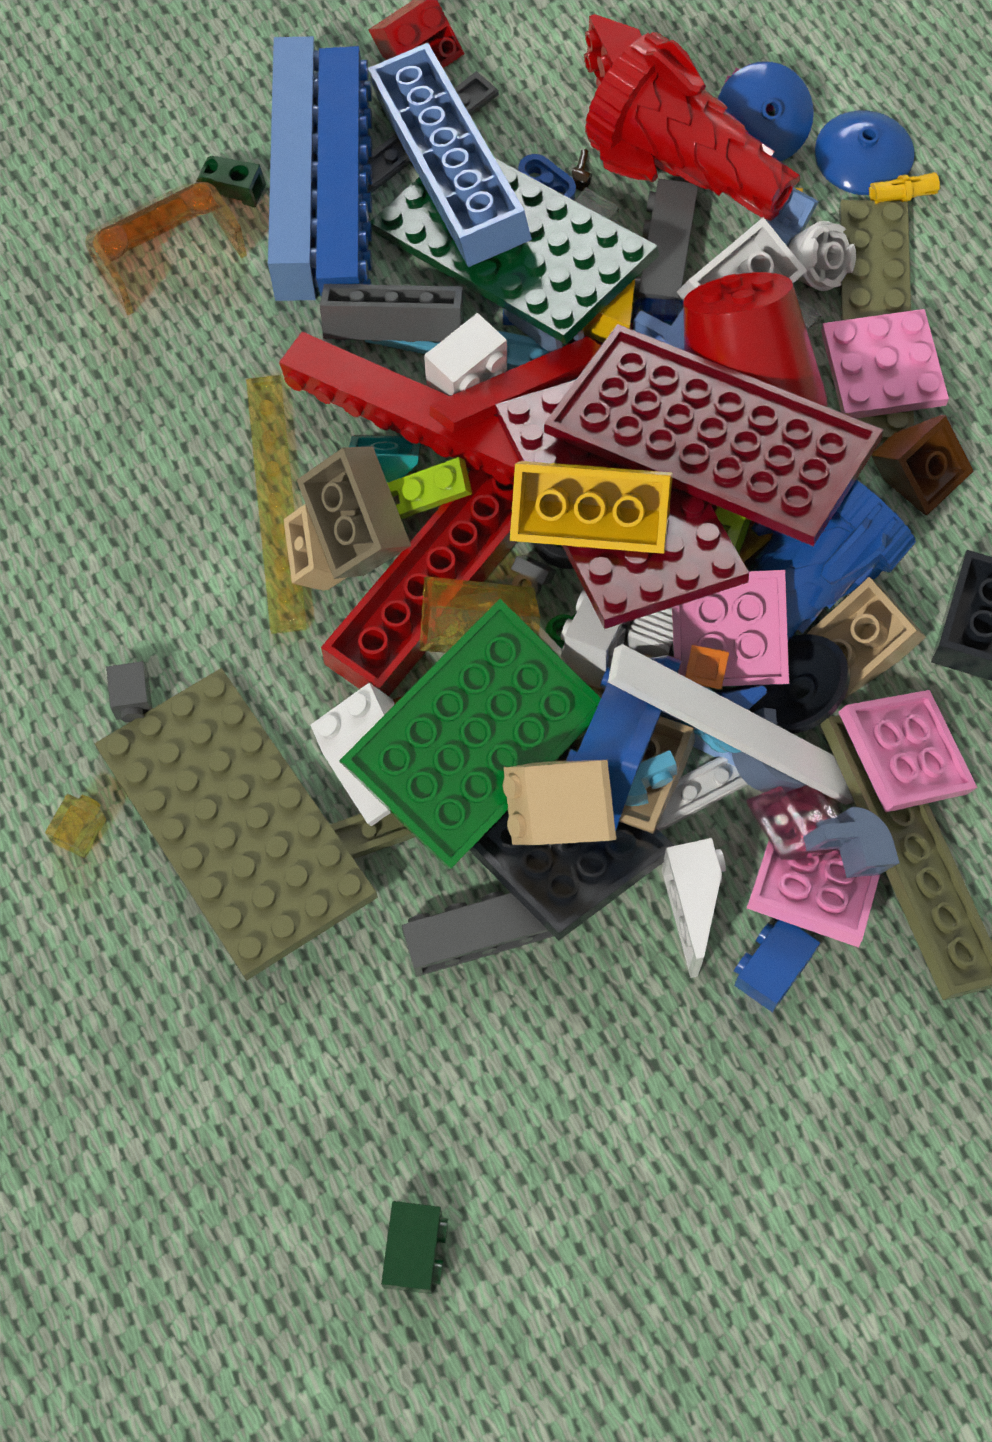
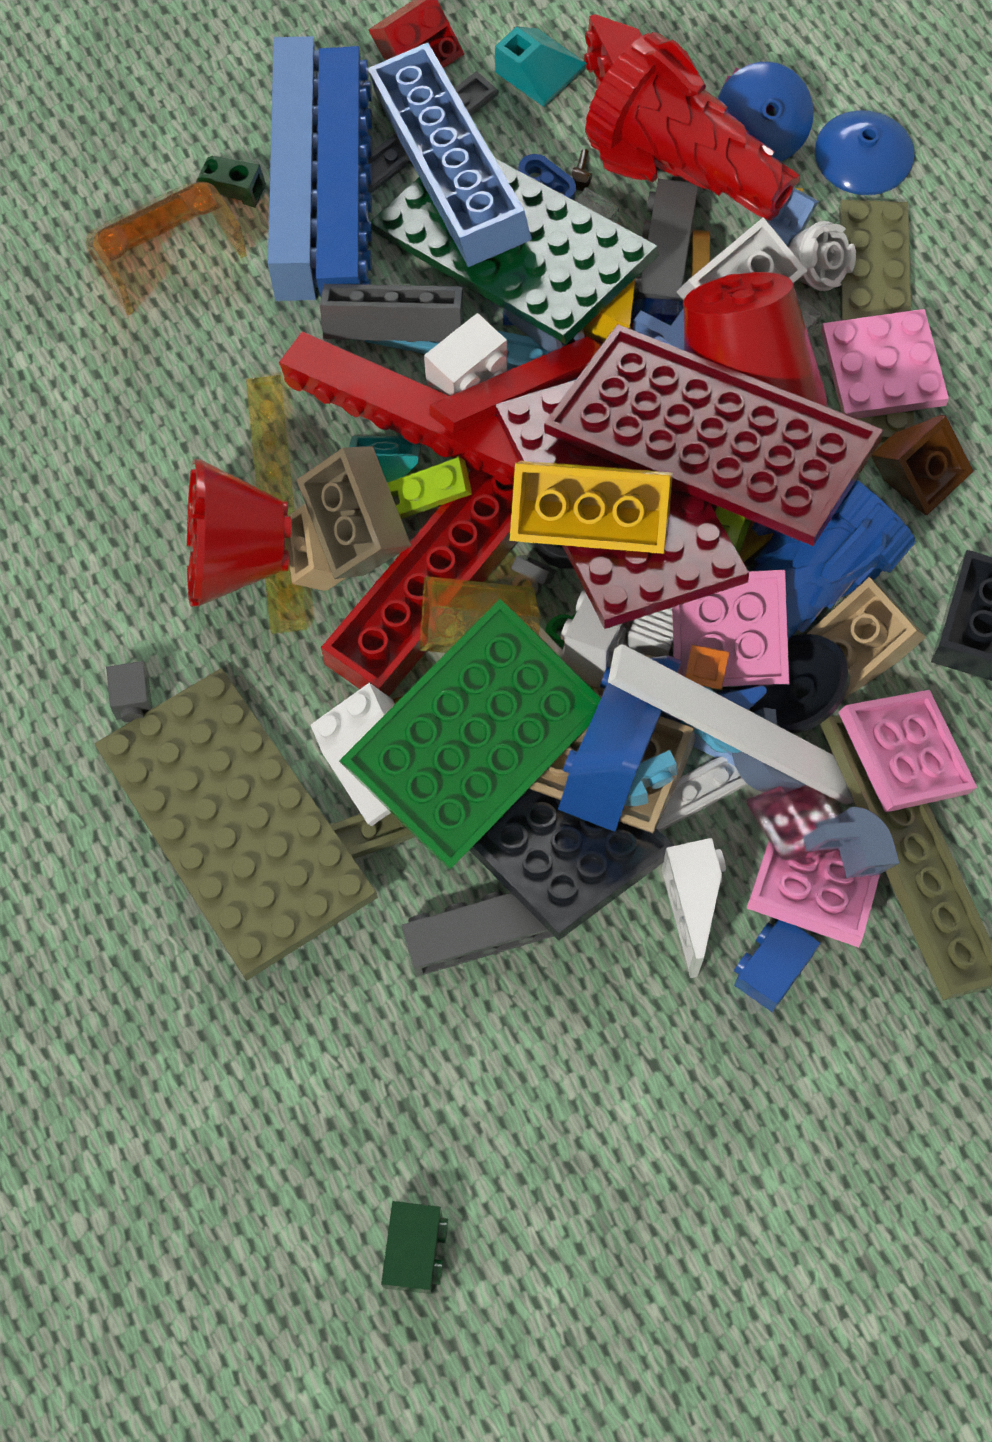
clear yellow brick [45,794,107,858] -> none
tan slope [503,760,616,845] -> none
yellow pin [869,172,940,204] -> none
none -> red cone [187,459,291,607]
none -> teal slope [495,26,587,107]
none -> pearl gold beam [691,230,710,277]

